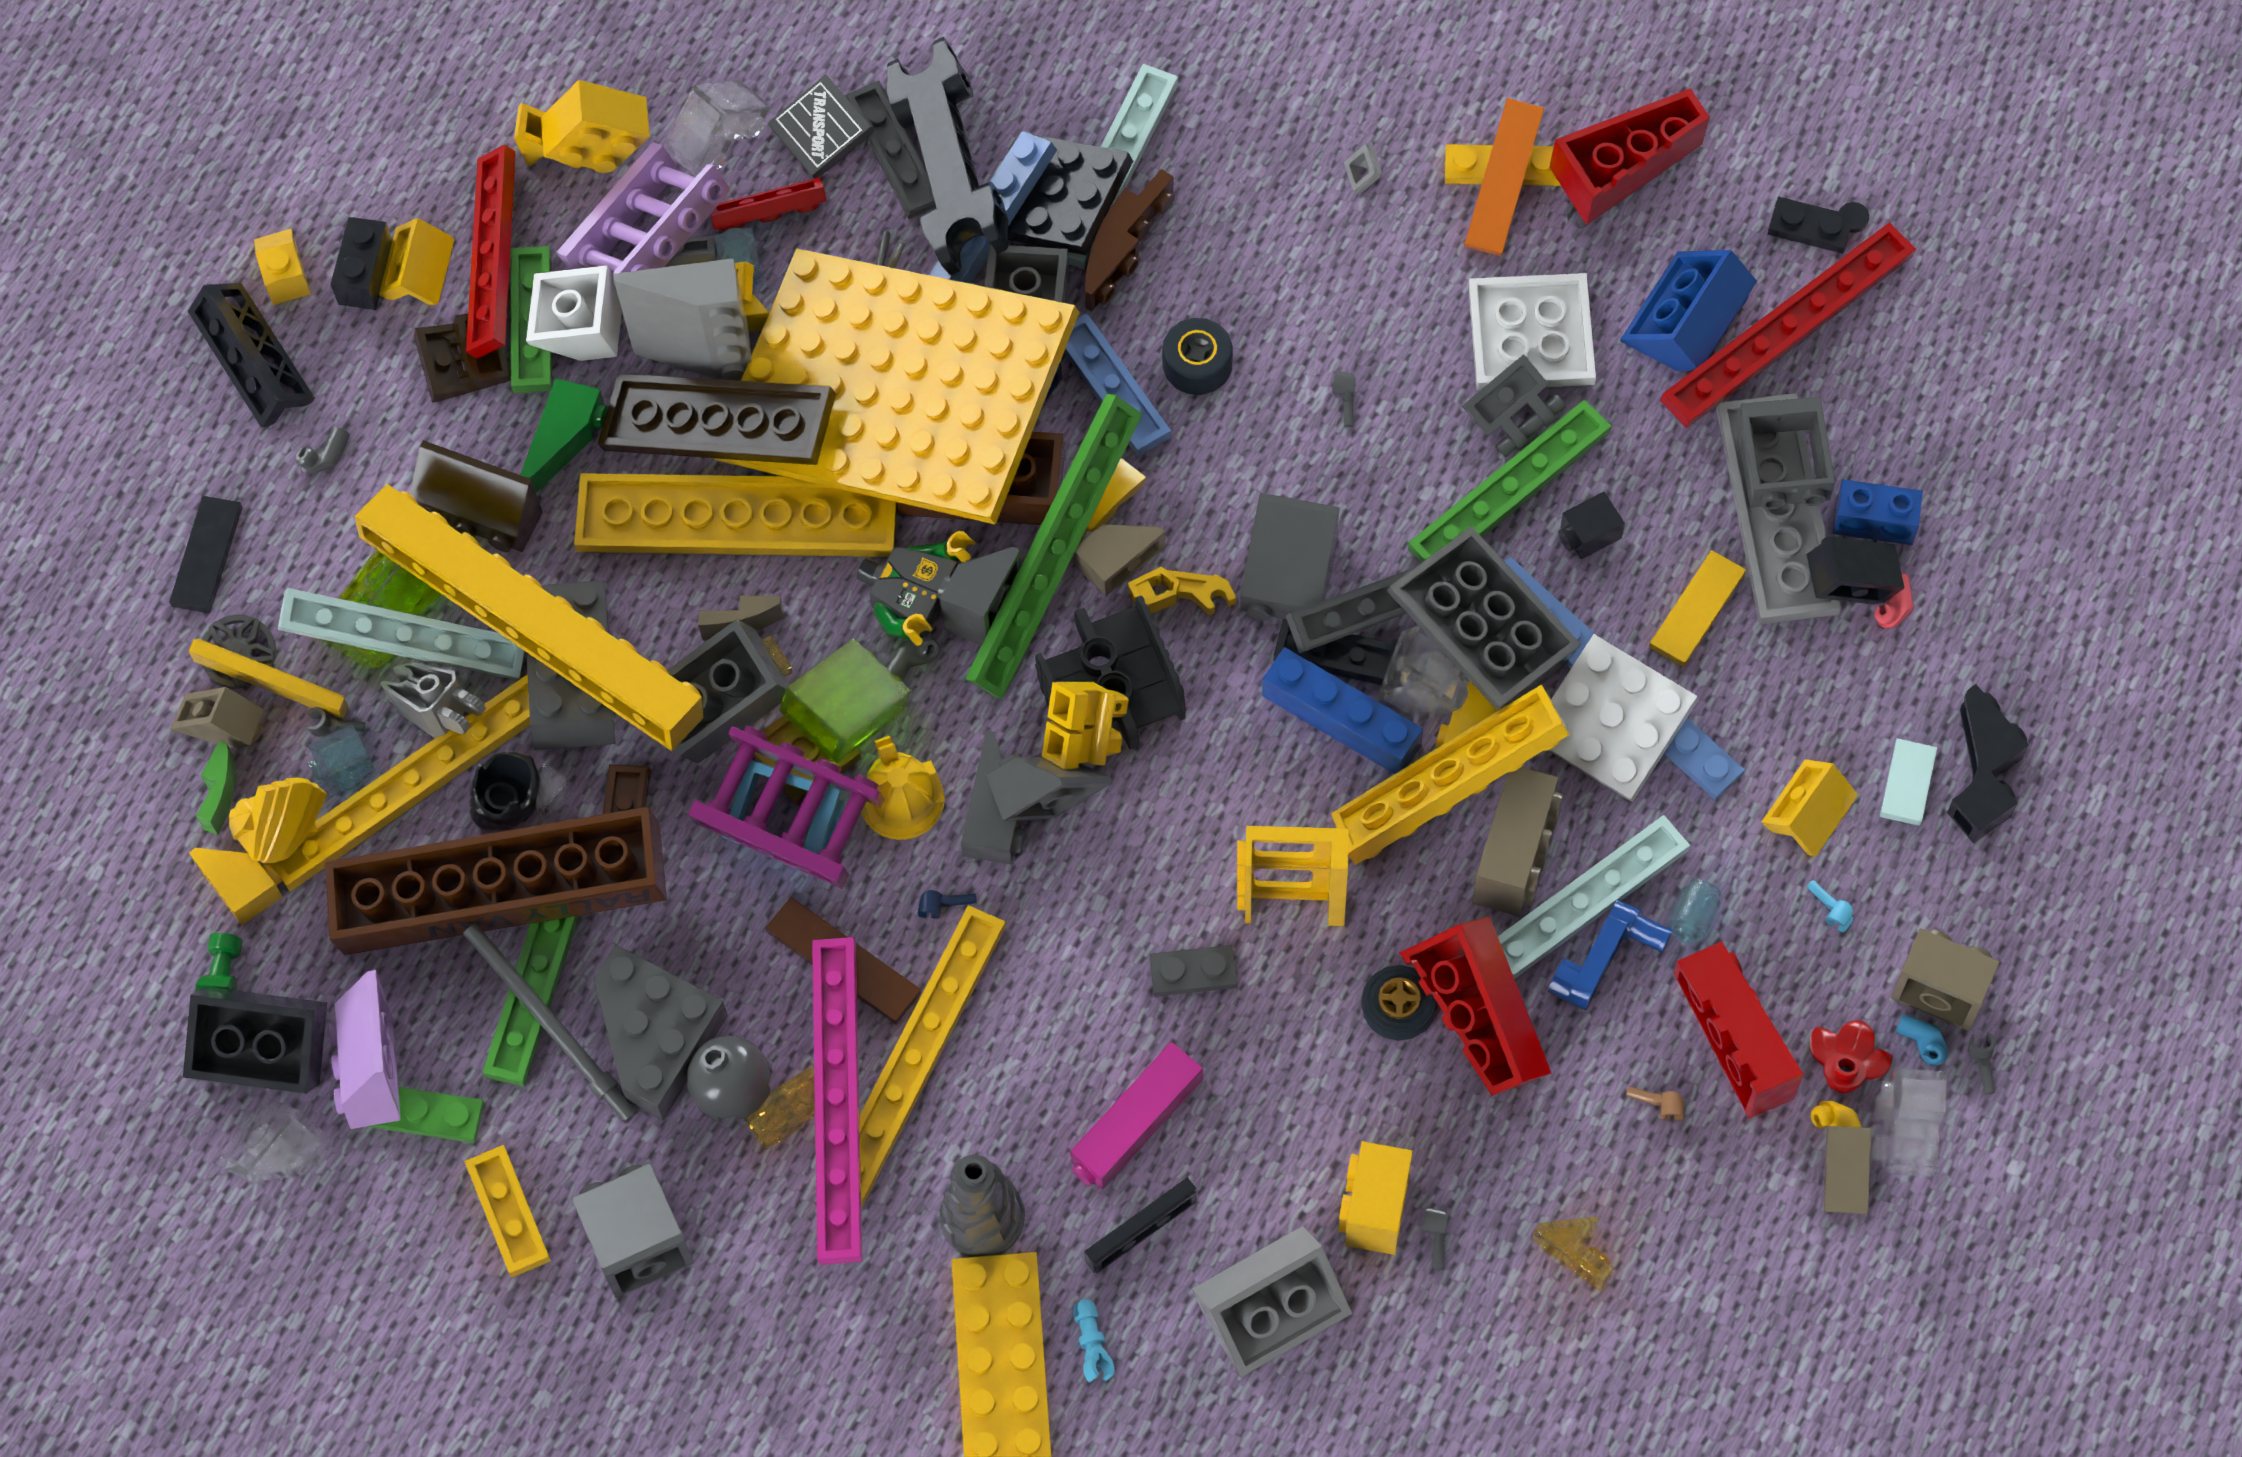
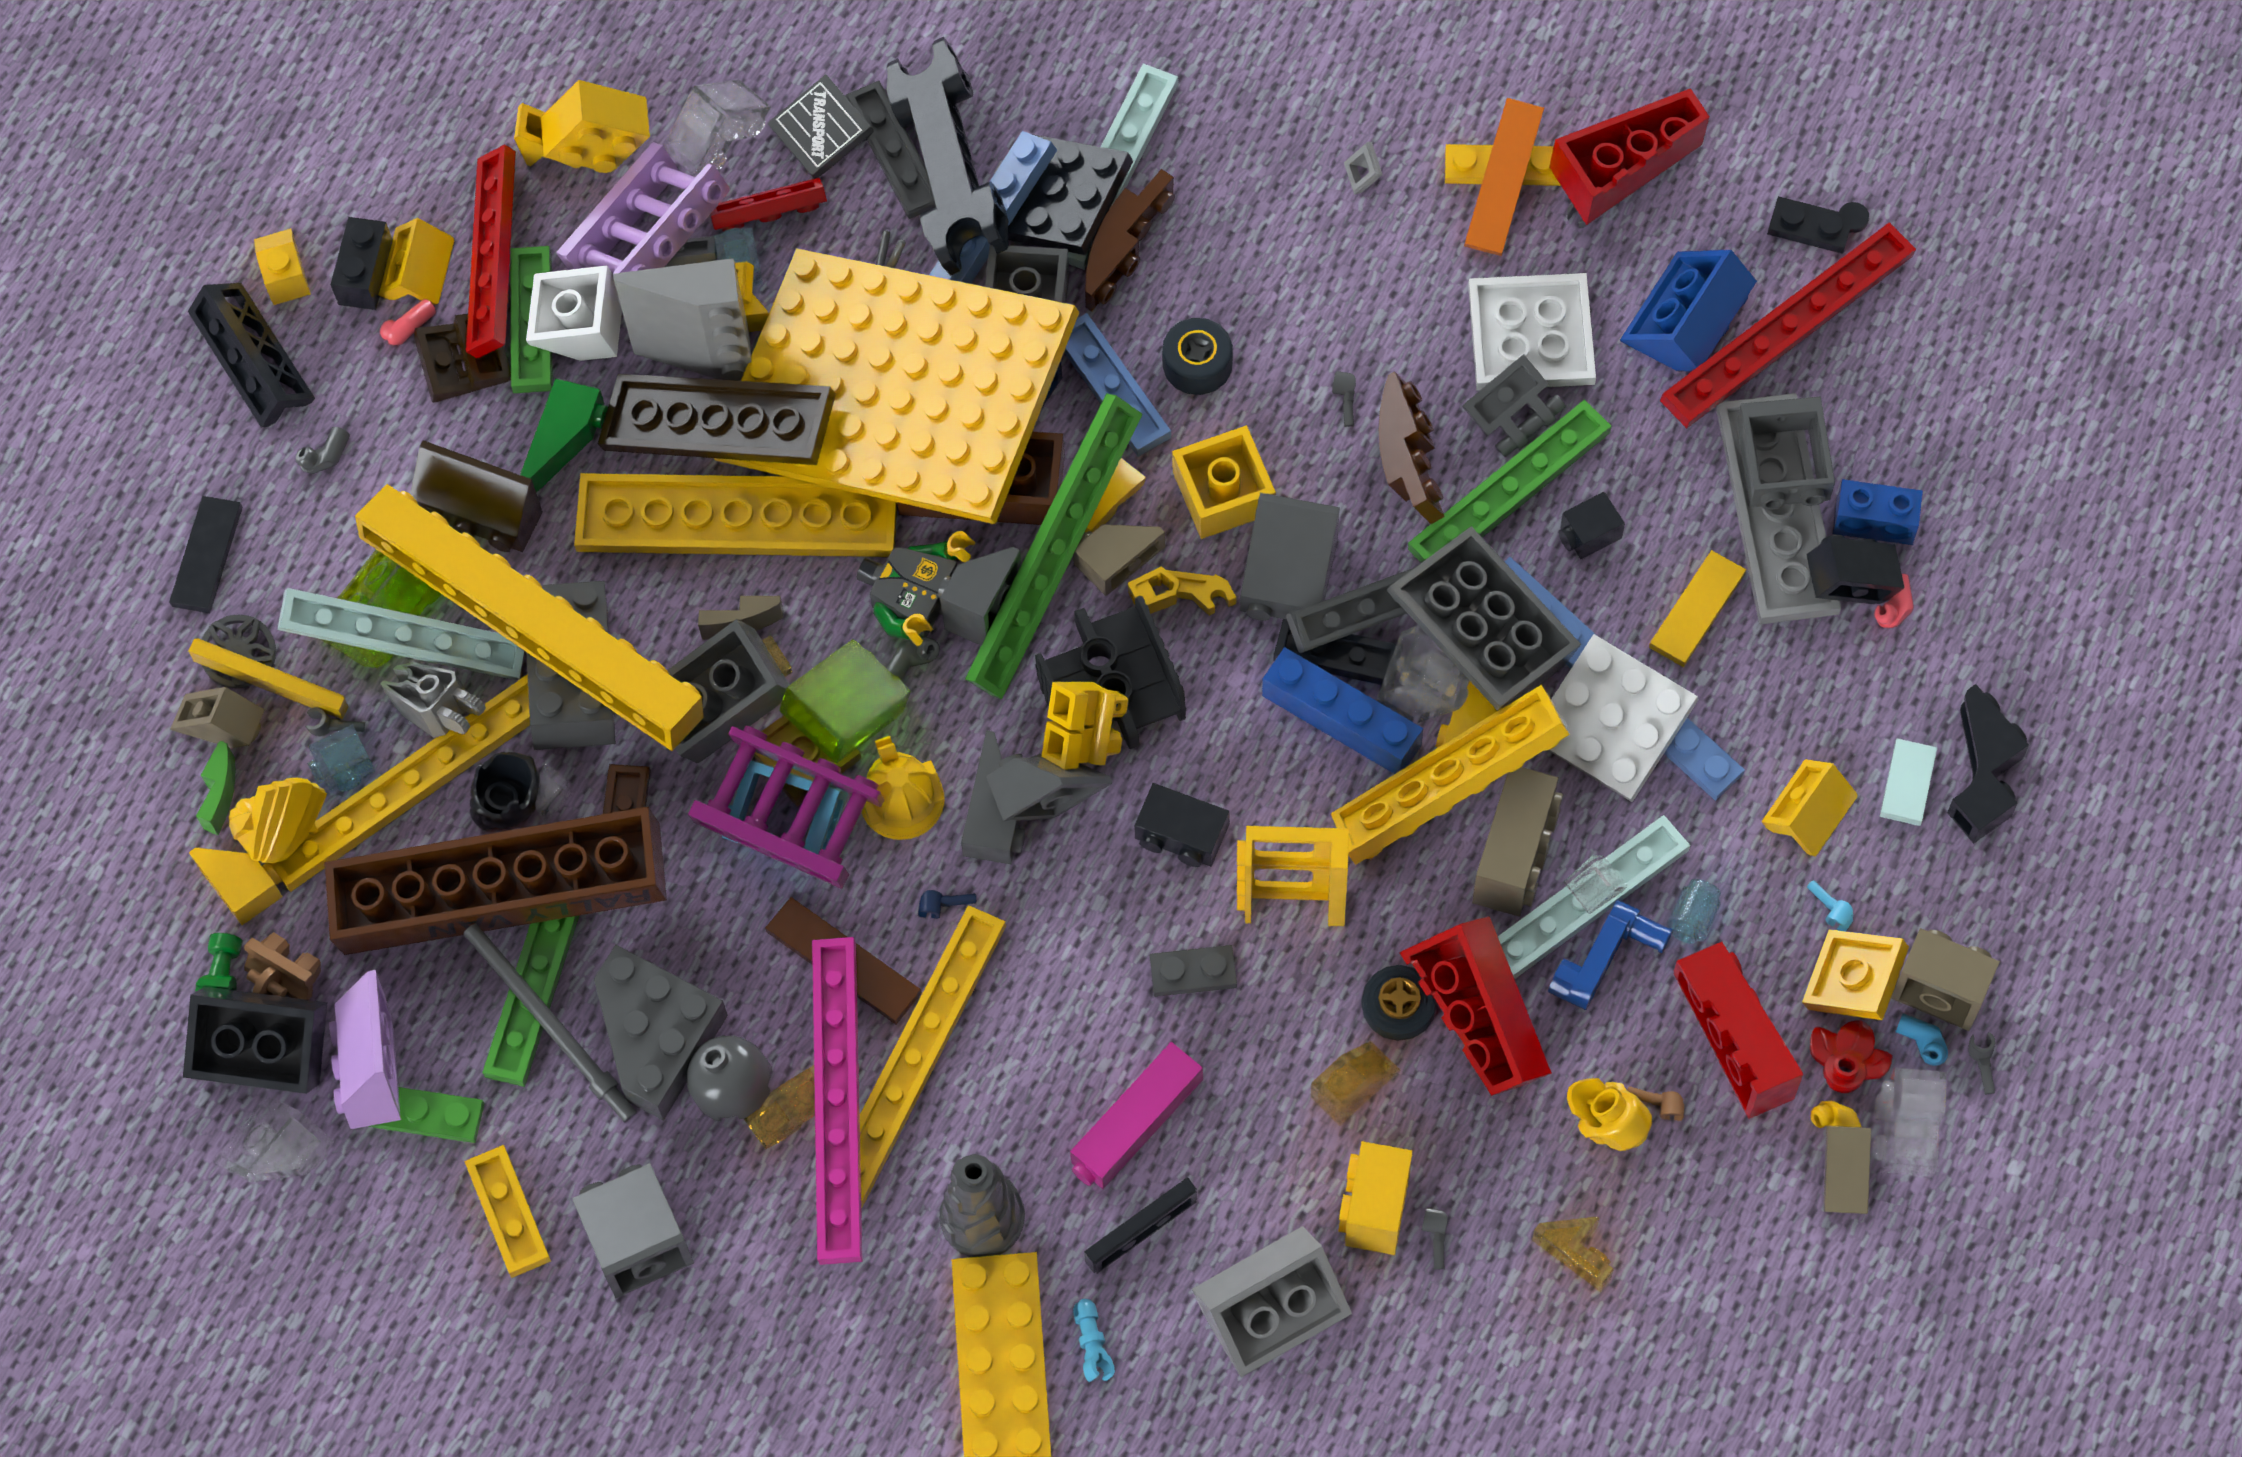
none -> medium nougat hips [244,932,321,1000]
none -> coral arm [380,299,436,345]
none -> black brick [1134,783,1230,867]
none -> yellow brick [1172,425,1276,539]
none -> clear yellow slope [1311,1041,1400,1126]
none -> slope [1378,371,1445,524]
none -> clear slope [1563,855,1628,914]
none -> yellow head [1567,1078,1652,1151]
none -> yellow plate [1802,929,1909,1020]

